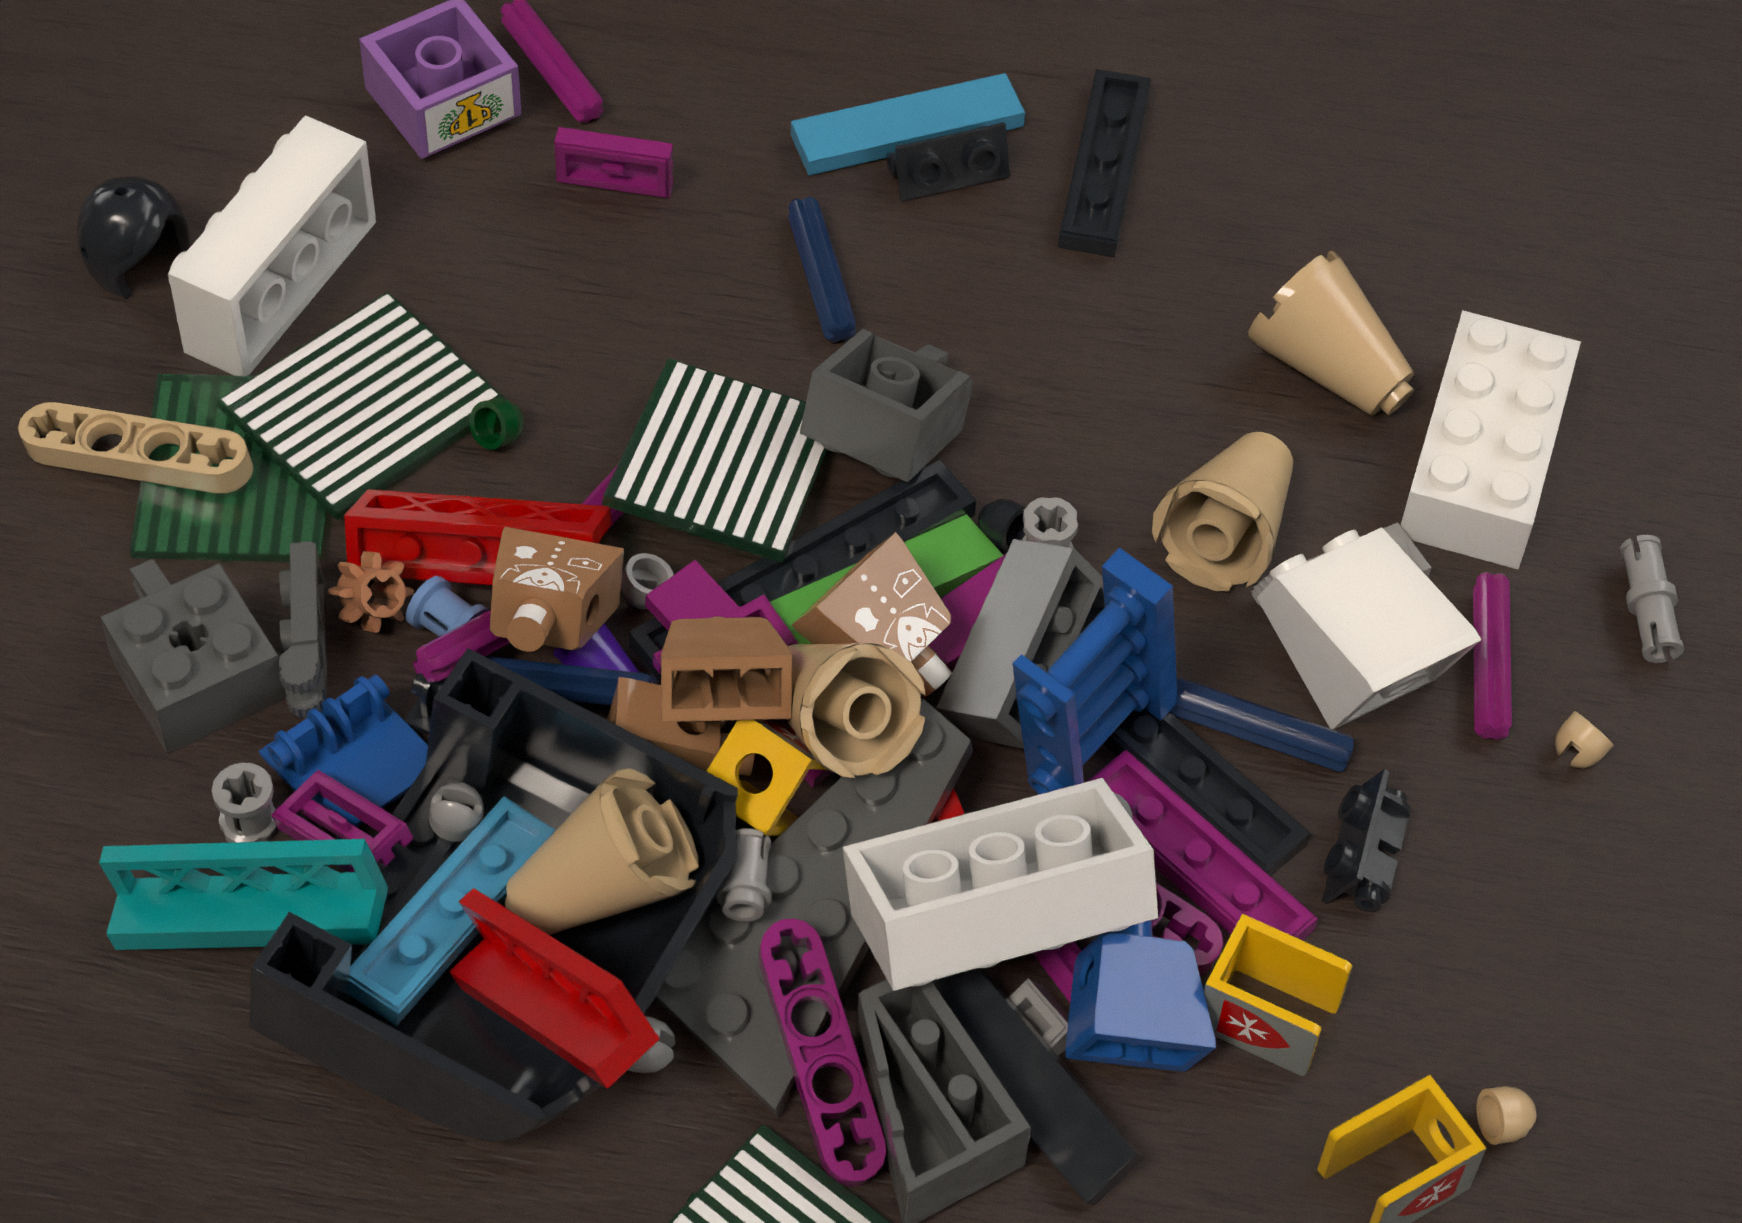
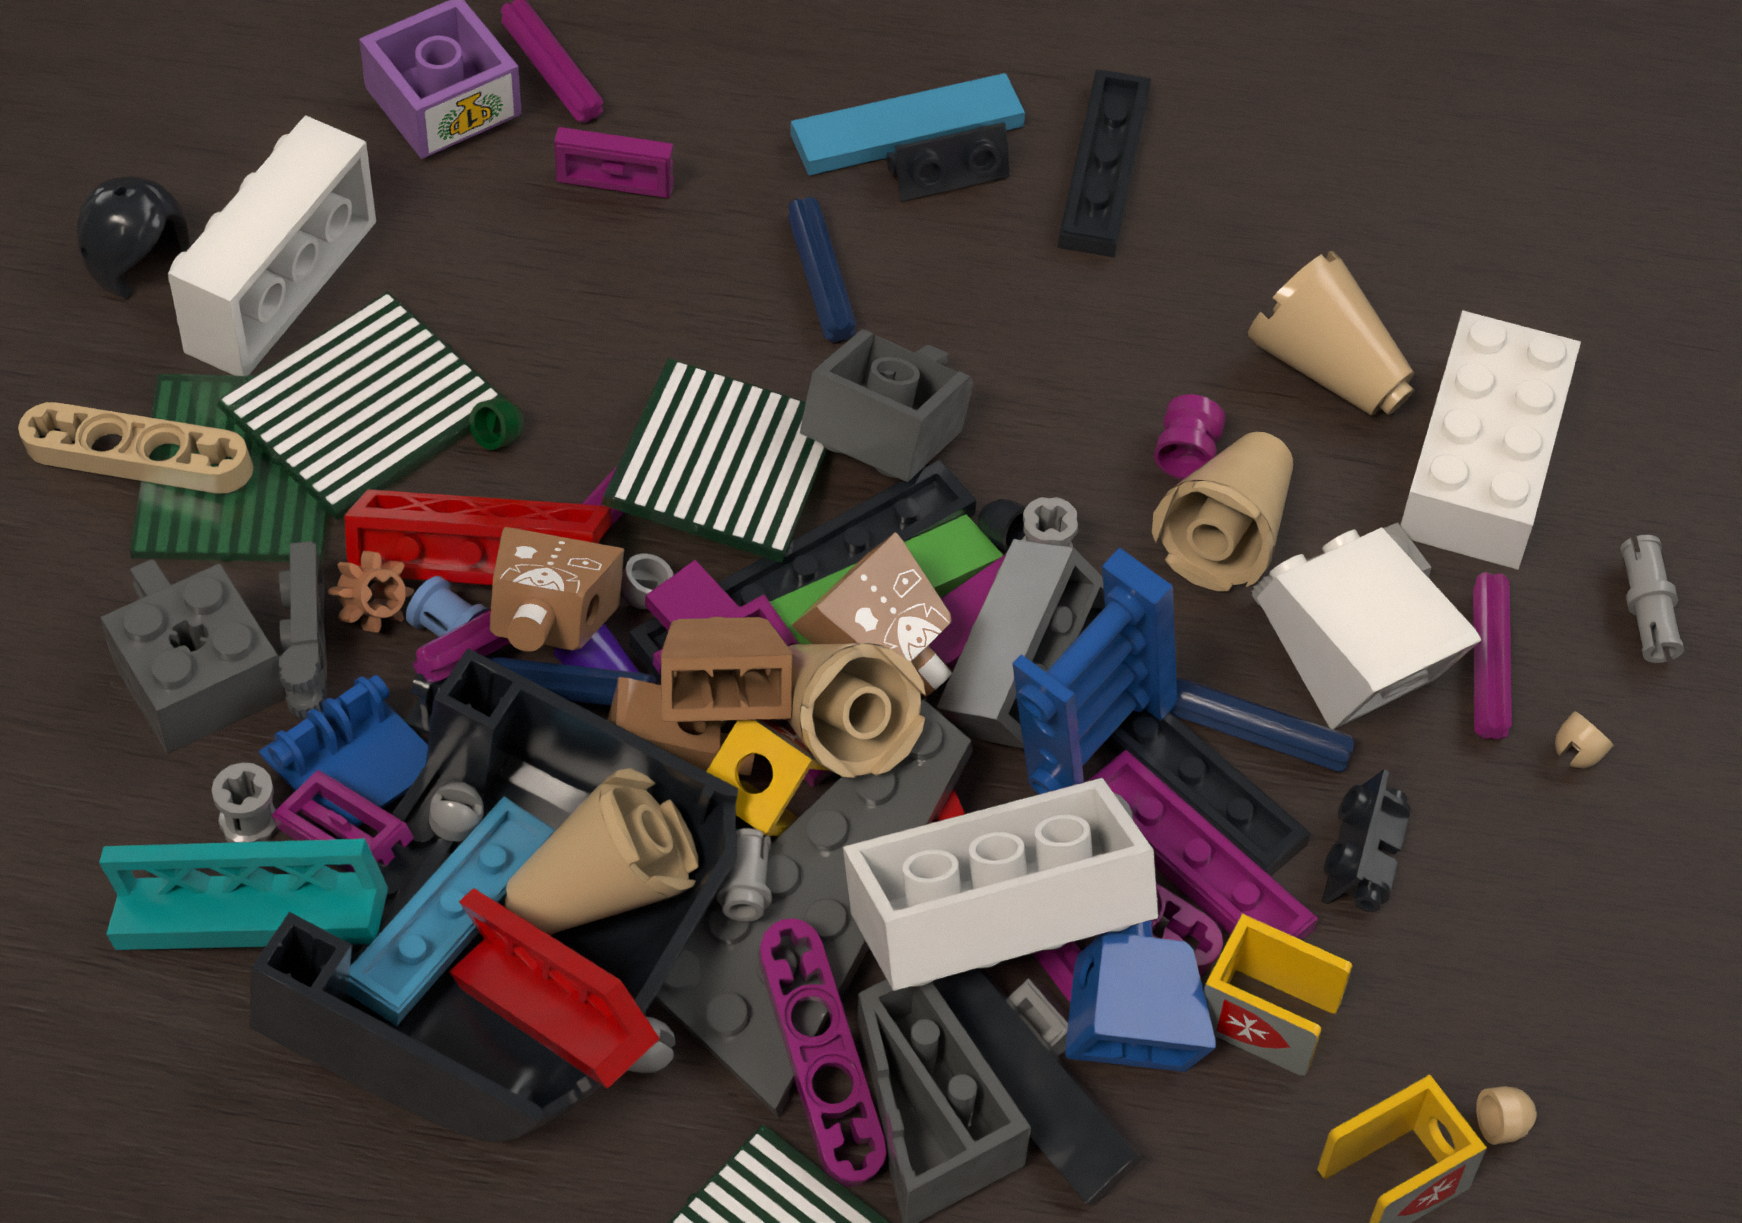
none -> magenta wheel [1154,394,1226,480]

